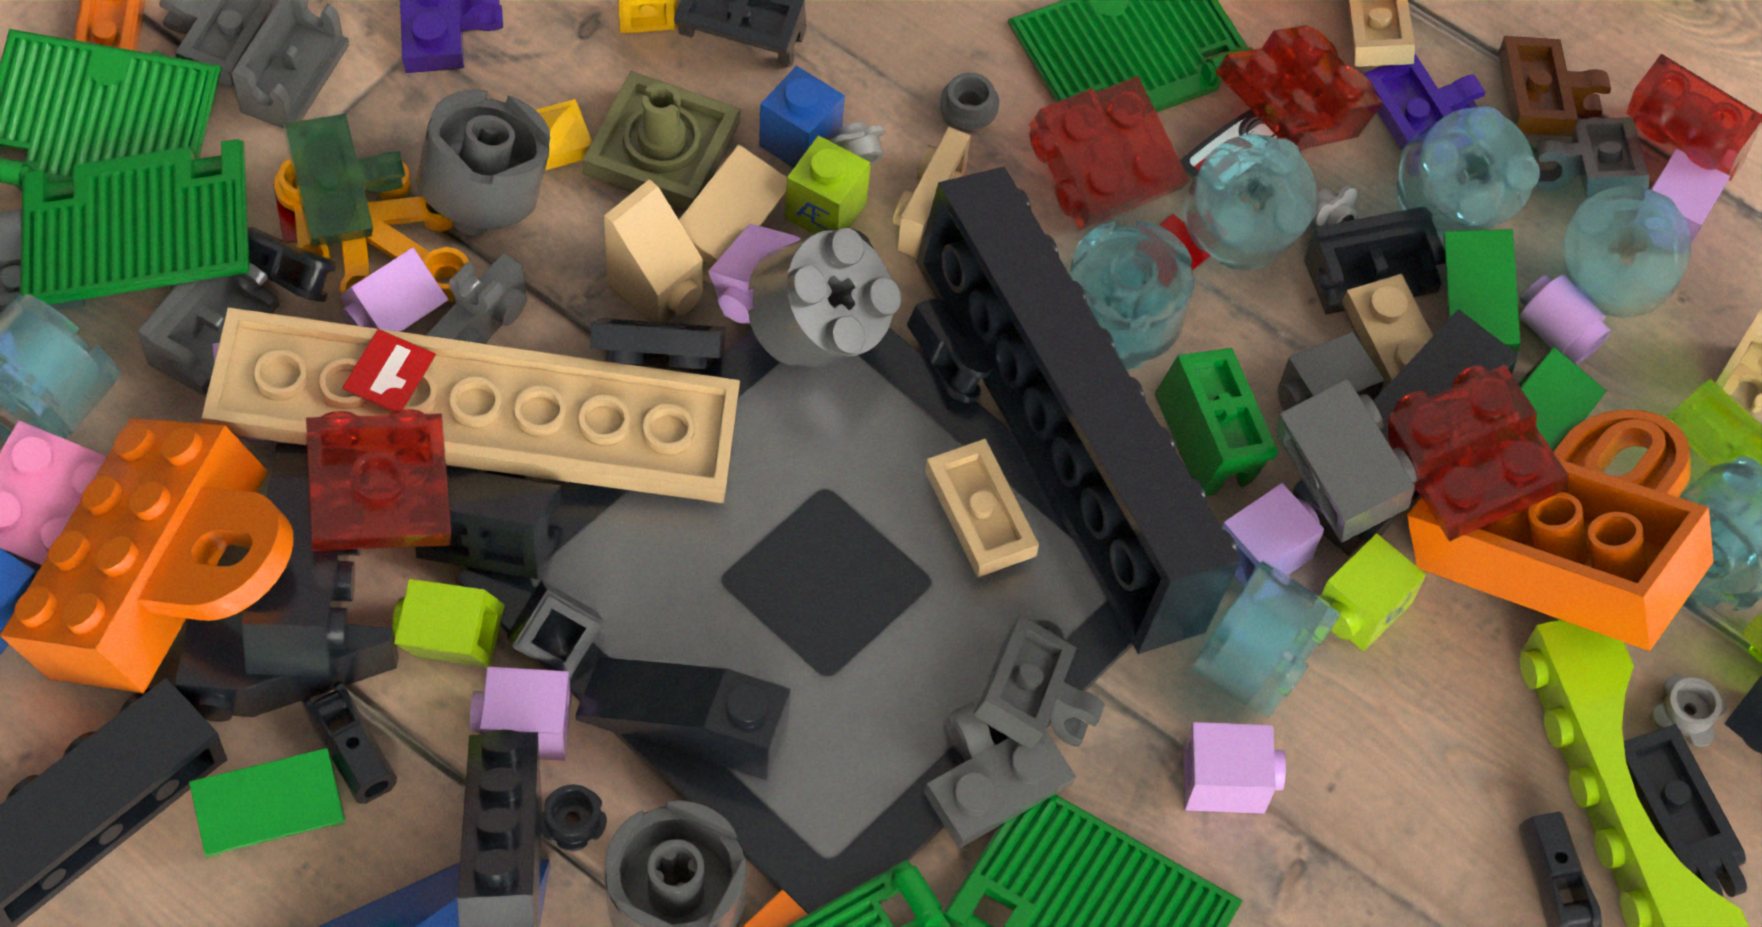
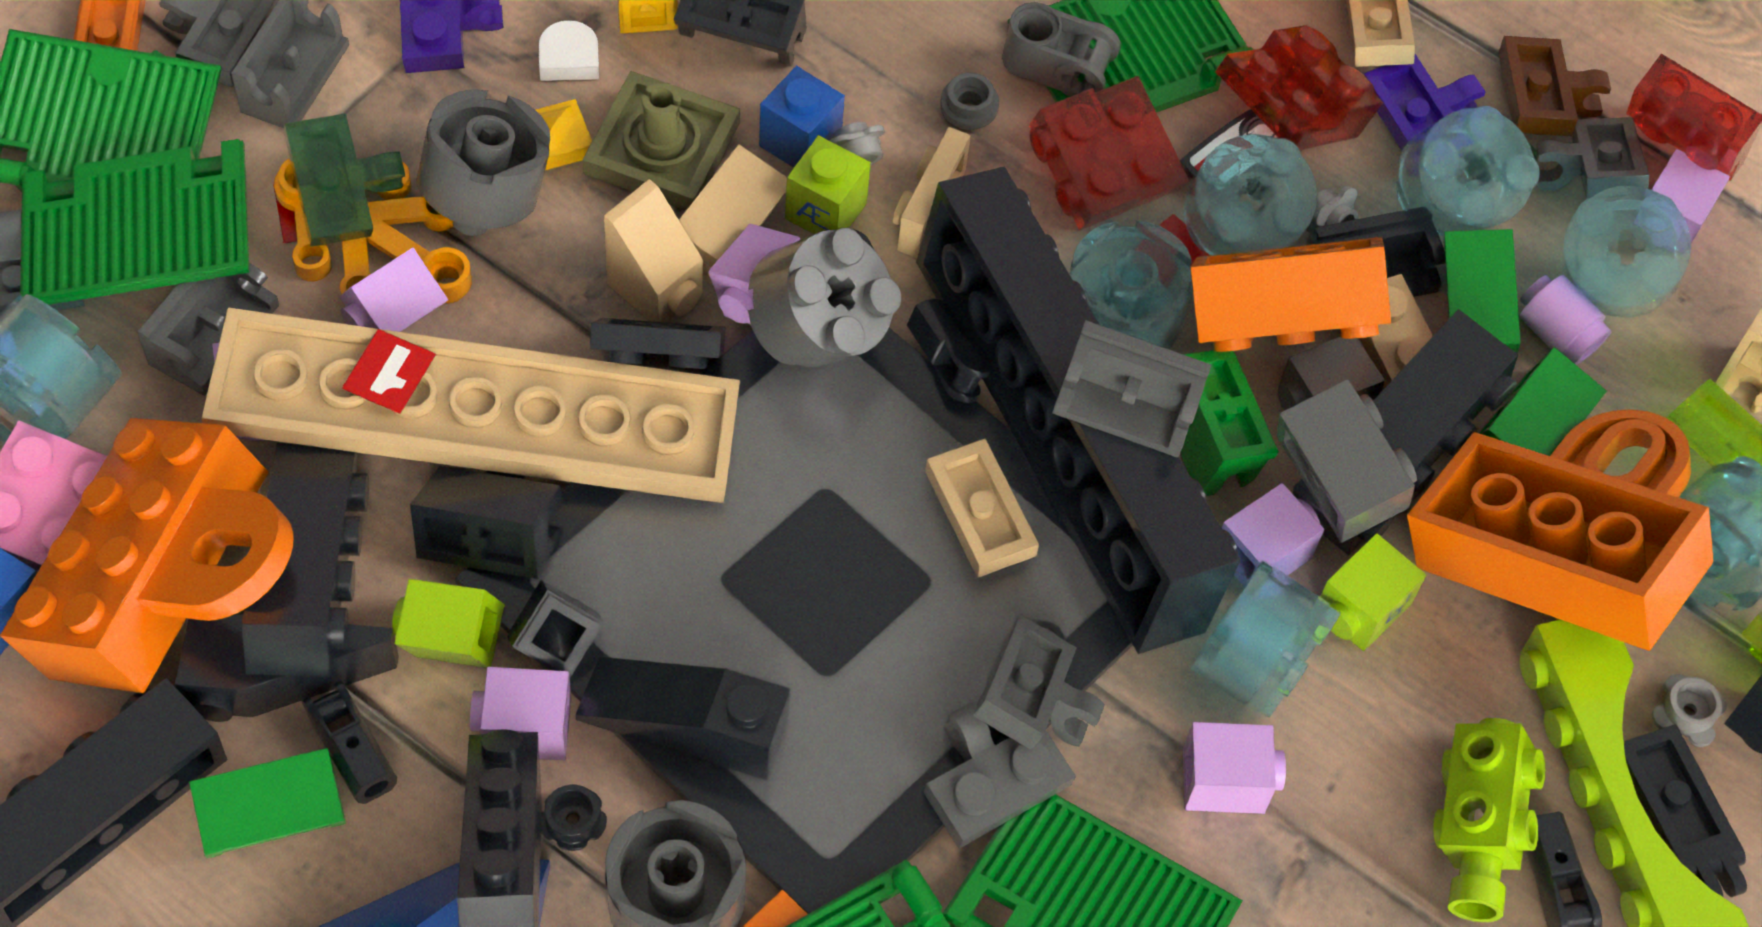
black bar [248,227,337,302] -> none
clear red plate [305,409,451,551] -> none
dark grey plate [426,253,527,344] -> none
clear red plate [1387,365,1569,542] -> none
none -> white tile [539,20,599,81]
none -> dark grey piece [1002,2,1121,101]
none -> dark grey hinge [1053,320,1211,458]
none -> orange brick [1191,237,1391,352]
none -> lime brick [1433,718,1545,922]

